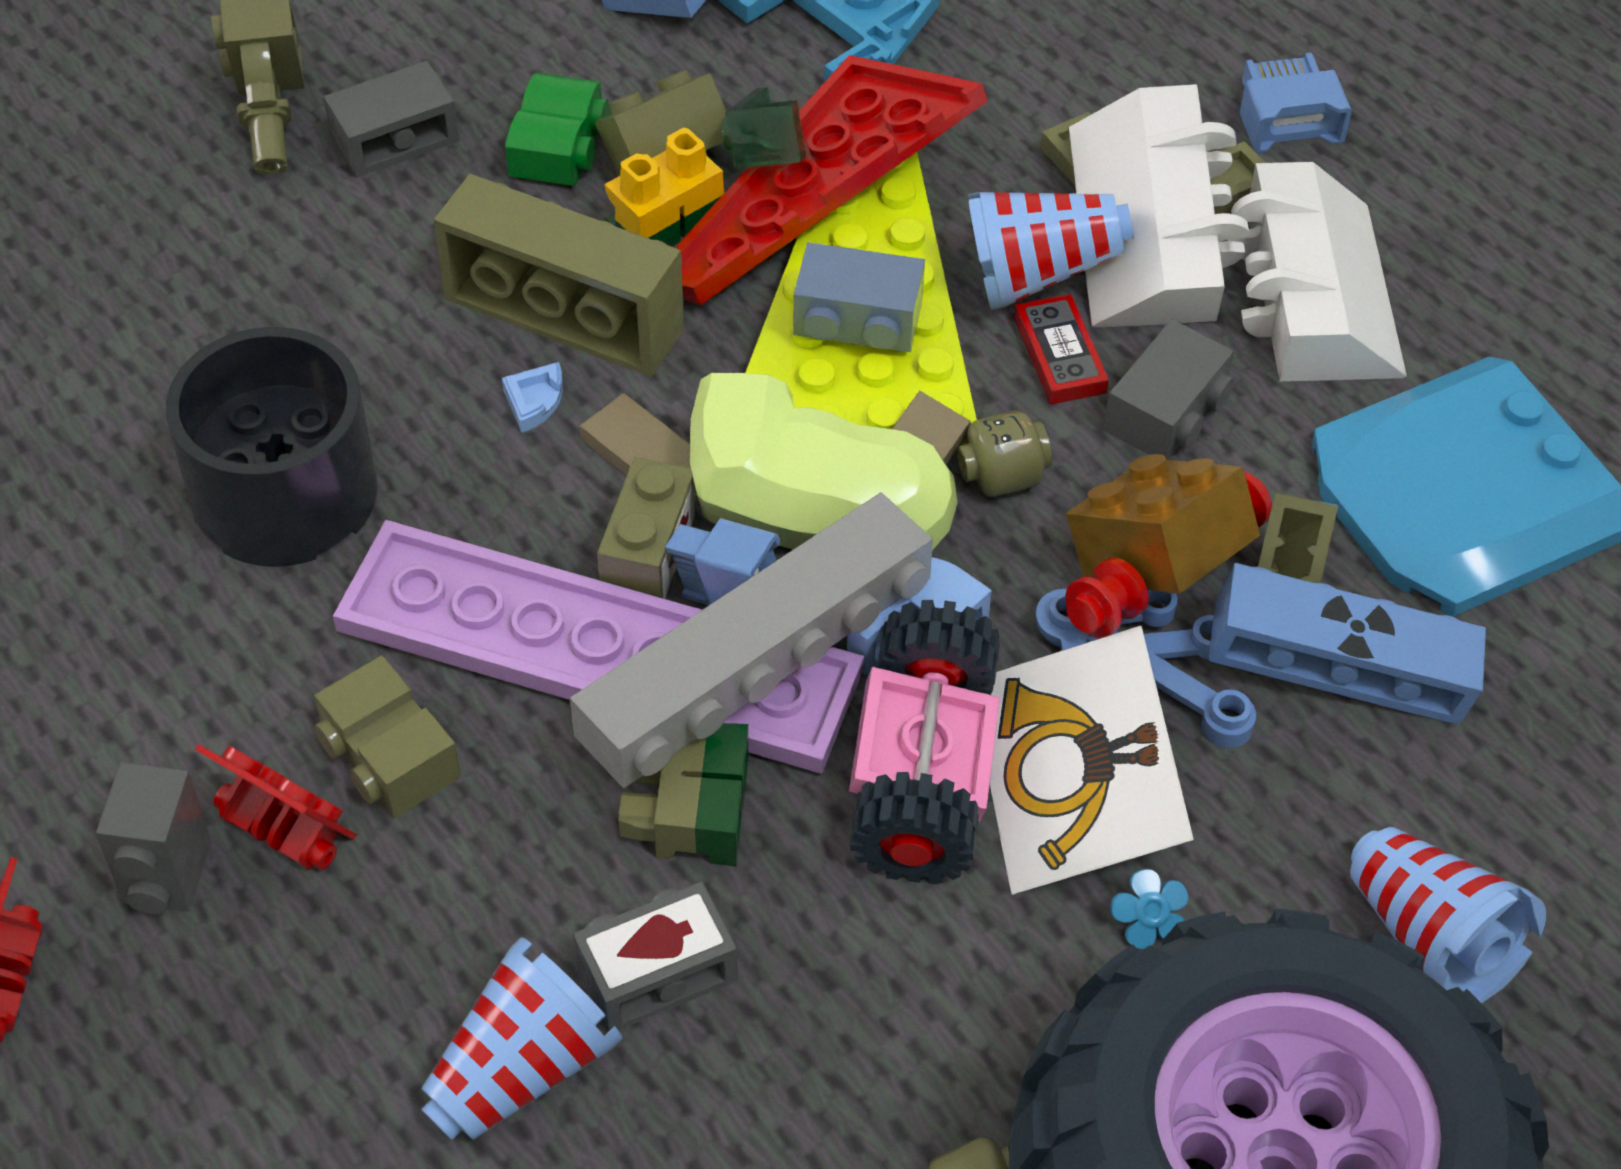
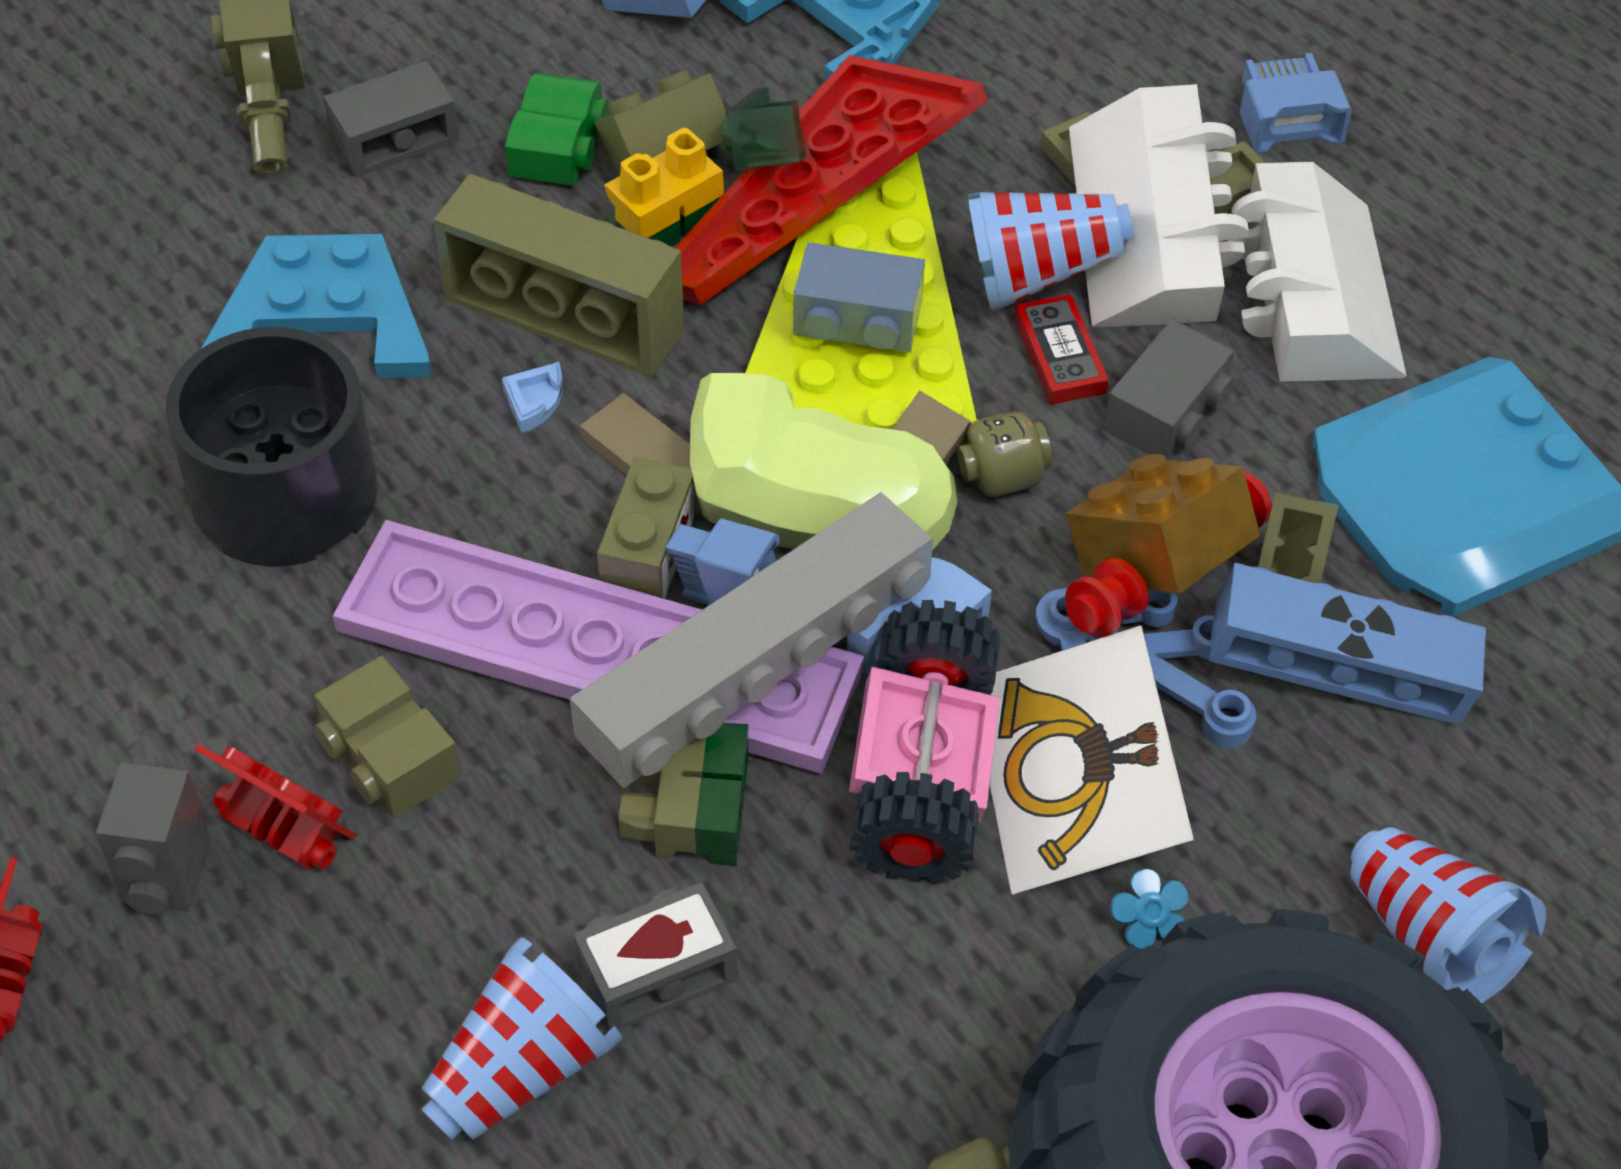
none -> dark azure wing [201,234,431,378]

